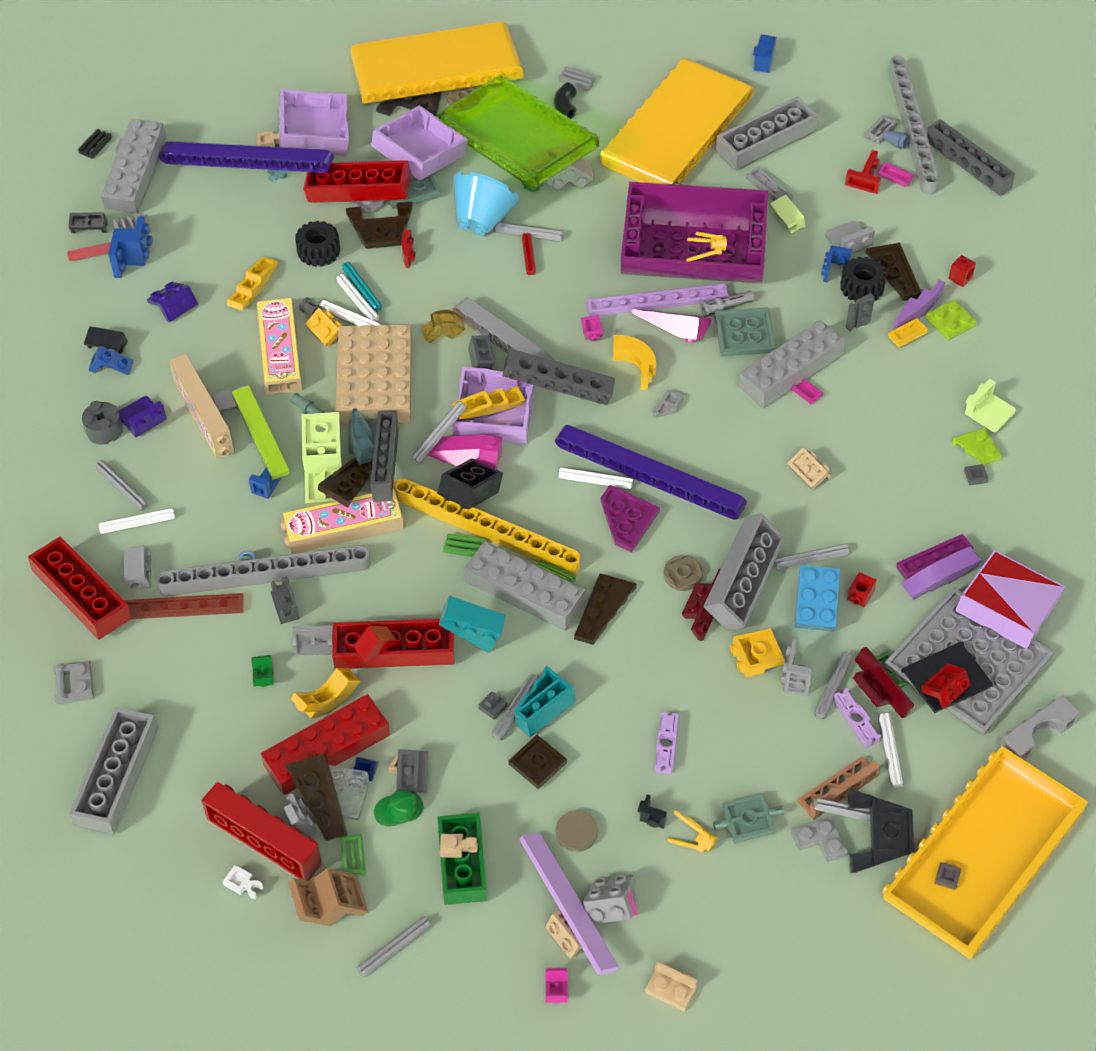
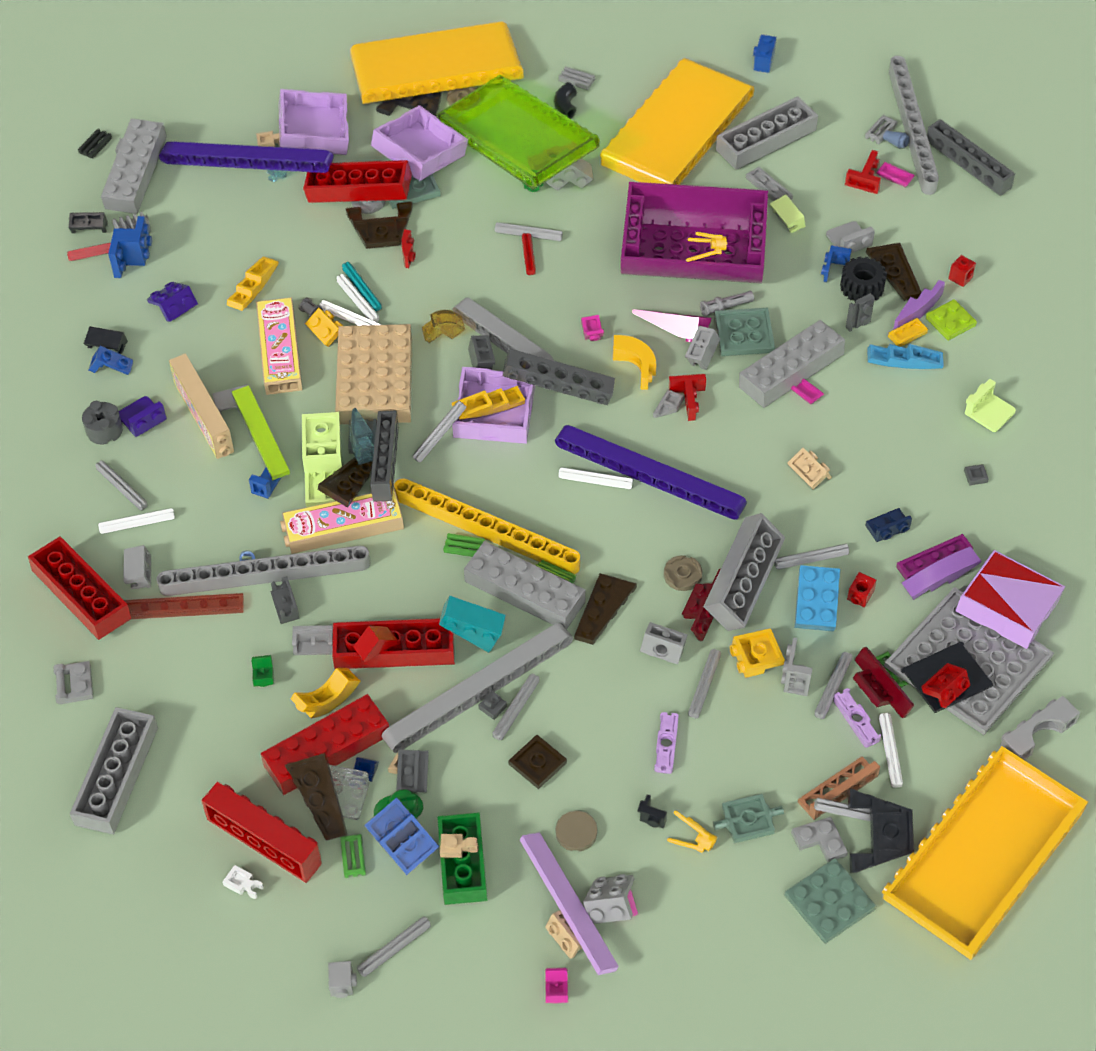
light grey plate [284,793,317,837] -> none
medium nougat bracket [288,868,368,926] -> none
sand green pin [290,393,325,414] -> none
black tyre [295,221,340,267] -> none
dark pink wedge [428,434,502,469] -> none
black brick [437,458,503,509] -> none
medium azure cone [453,172,519,236] -> none
teal wedge [514,665,576,737] -> none
lavender tile [587,283,729,316] -> none
magenta plate [601,485,660,552] -> none
tan bracket [645,962,697,1011] -> none
dark grey tile [934,862,961,890] -> none
lime wing [952,428,1002,465] -> none
none -> light grey brick [328,961,357,998]
none -> bracket [364,797,439,875]
none -> light grey beam [382,623,573,753]
none -> light grey brick [640,622,688,664]
none -> red bracket [668,374,706,421]
none -> light grey hinge [685,326,720,370]
none -> light grey axle [688,649,721,719]
none -> sand green plate [784,858,876,944]
none -> dark blue bracket [865,508,912,542]
none -> dark azure slope [867,344,944,369]

